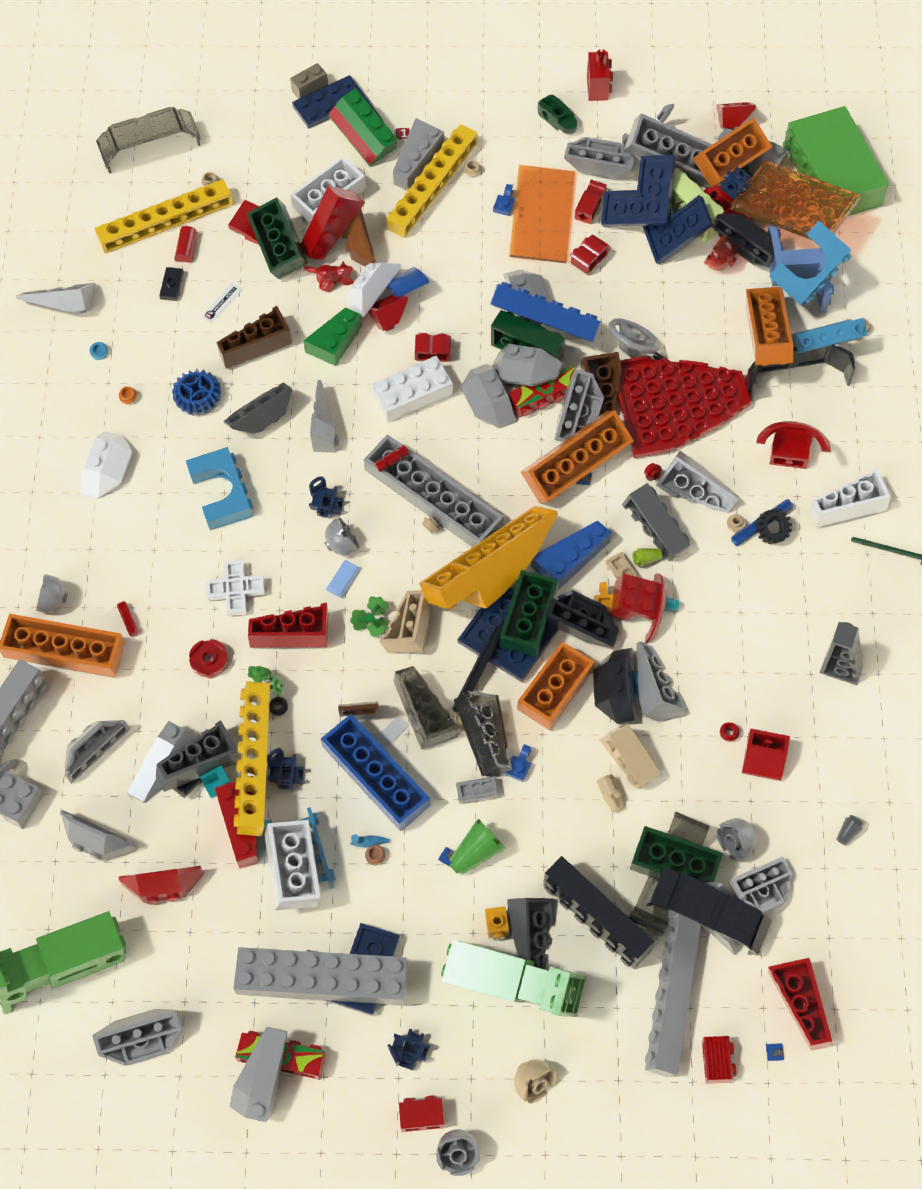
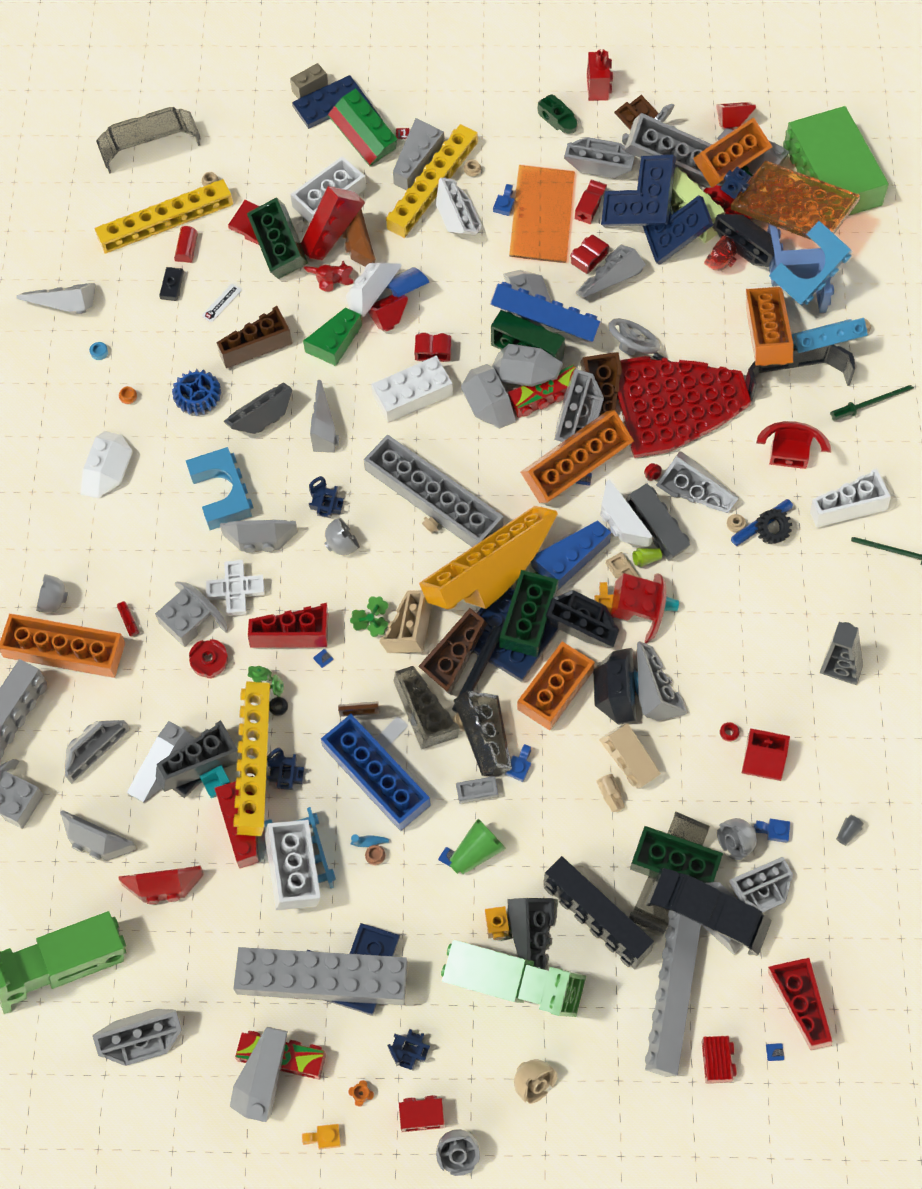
light blue tile [325,559,361,598] -> none
red axle [375,445,409,472] -> none
none -> light grey piece [155,581,228,647]
none -> light grey wedge [220,519,298,553]
none -> light orange plate [302,1124,340,1150]
none -> blue sticker [313,649,333,668]
none -> orange plate [348,1080,374,1107]
none -> reddish brown wedge [418,608,488,695]
none -> white wedge [436,178,482,235]
none -> light grey wedge [575,244,646,298]
none -> white wedge [600,479,653,547]
none -> reddish brown slope [614,94,659,131]
none -> blue plate [754,818,790,843]
none -> dark green piece [830,385,914,421]

